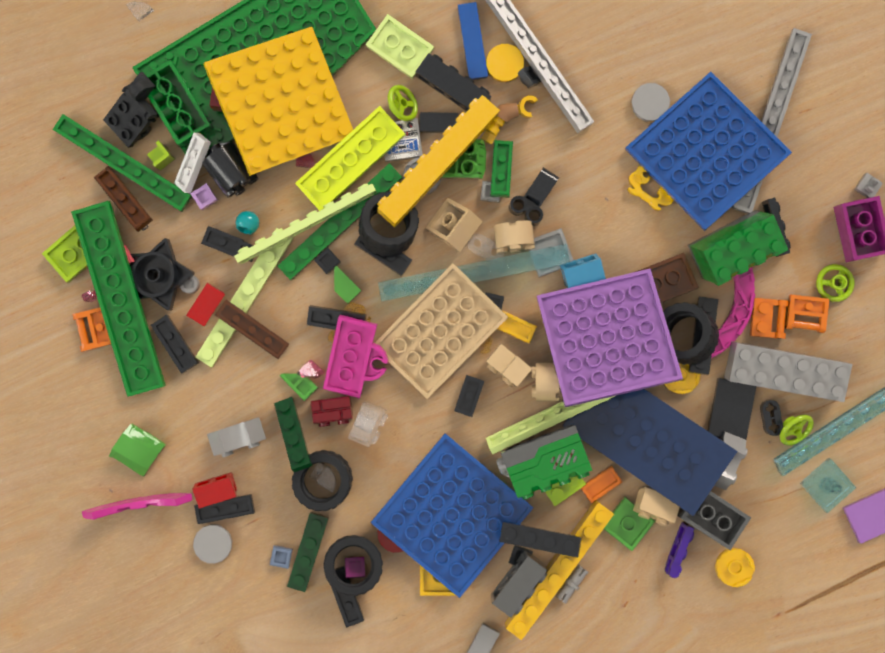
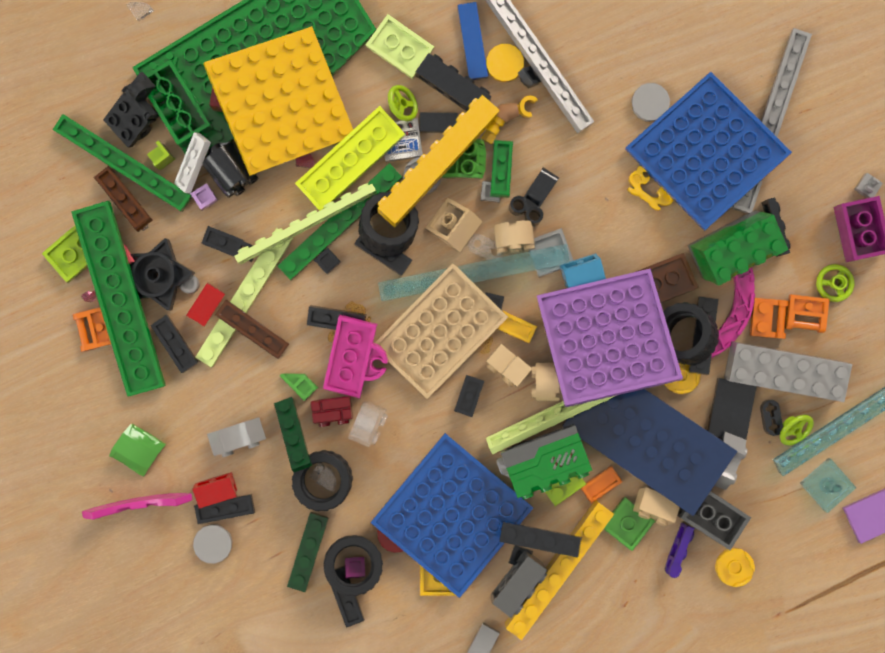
teal piece [235,211,260,235] -> none
sand blue tile [270,545,293,569] -> none
clear pink tile [297,359,324,378] -> none
bright green tile [334,266,362,304] -> none
light grey pin [556,565,589,604] -> none

